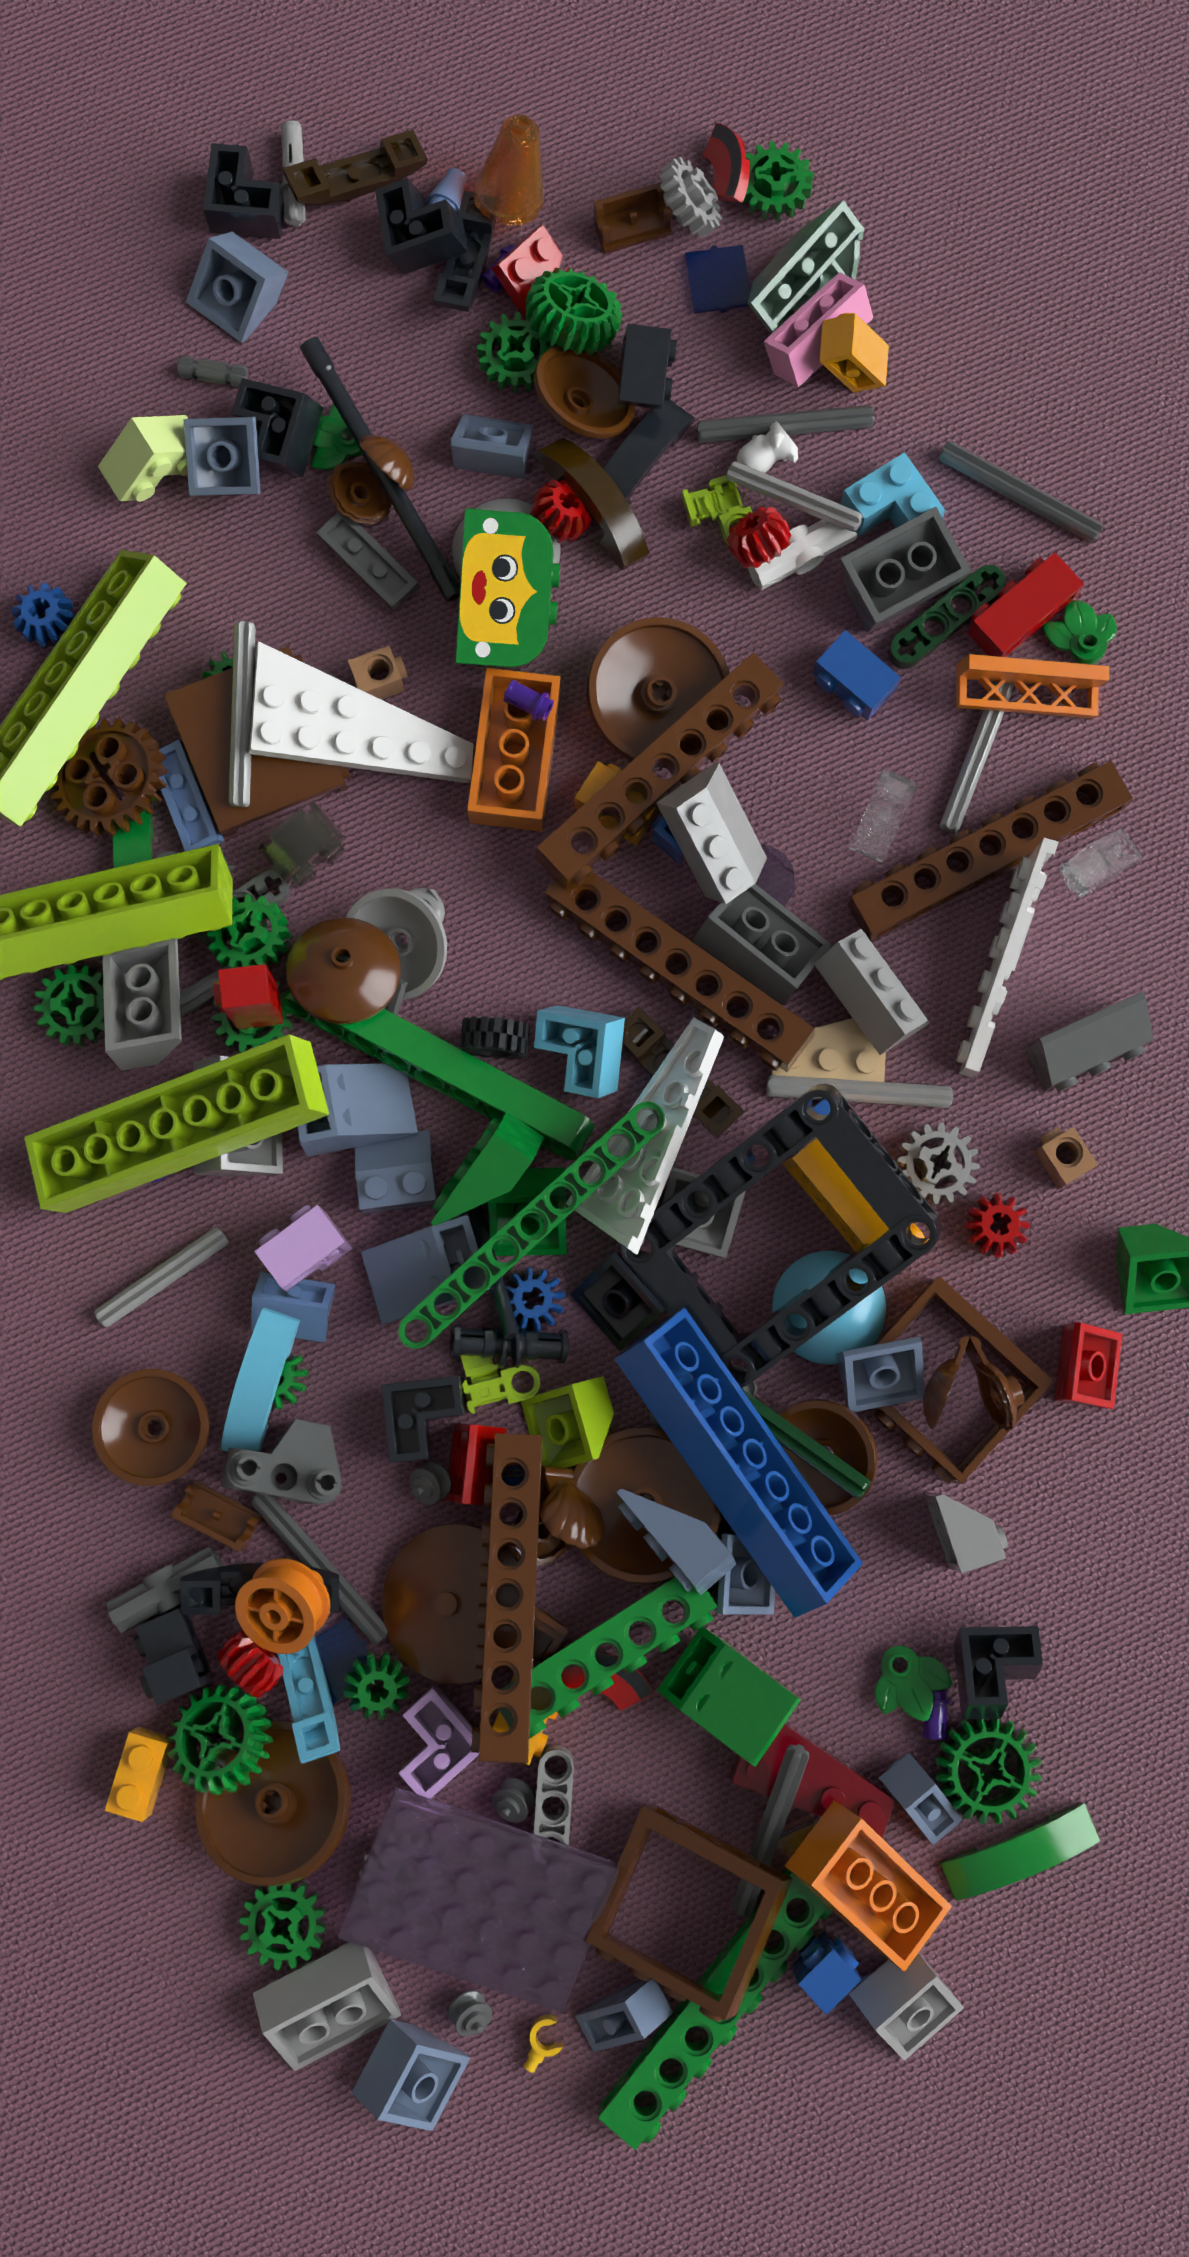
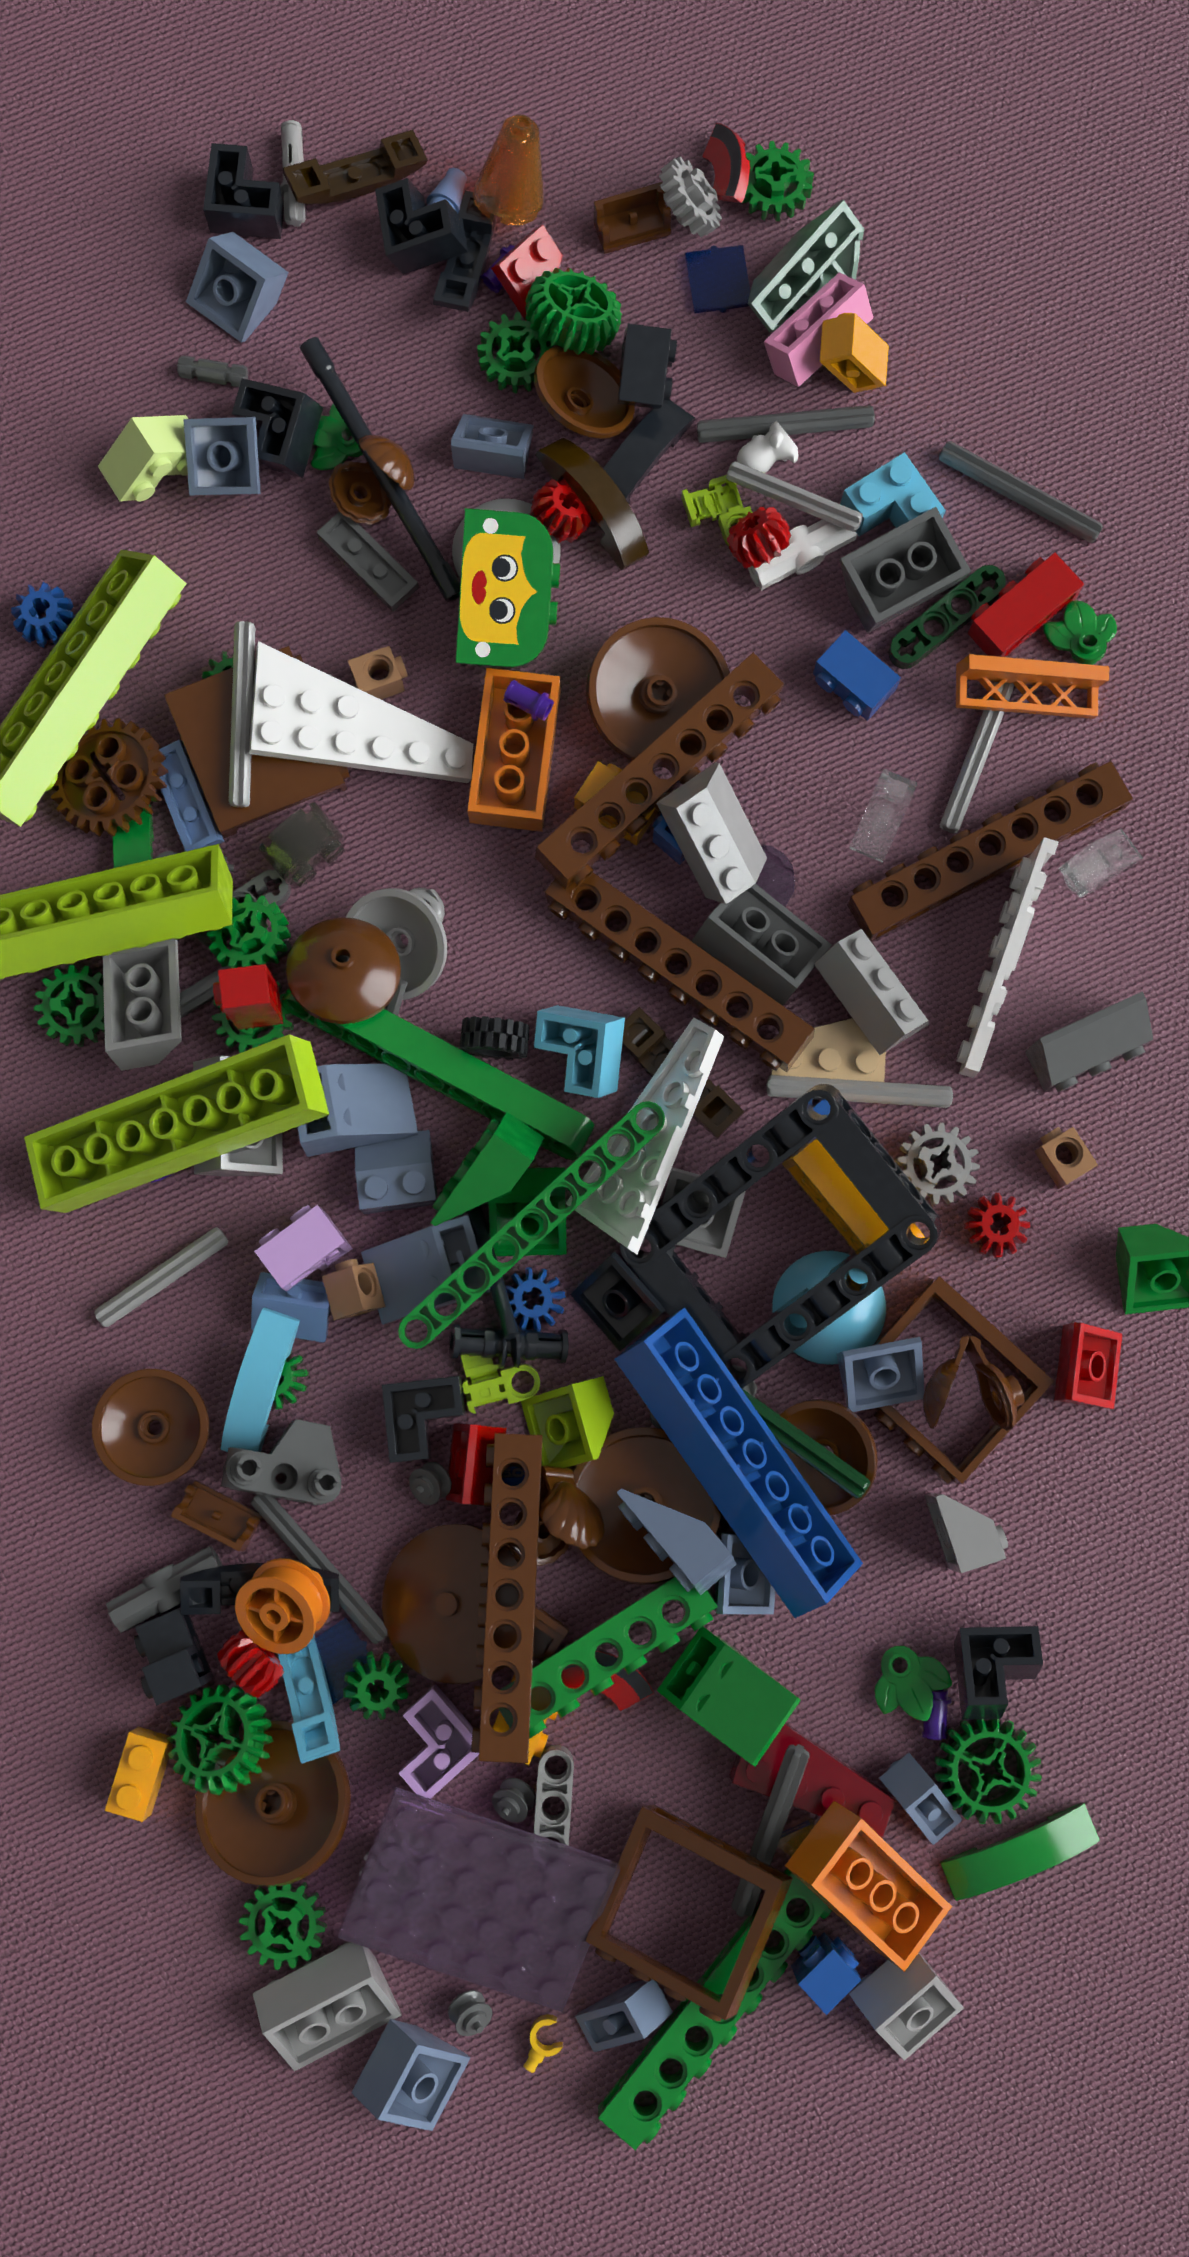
none -> medium nougat brick [322,1259,386,1320]

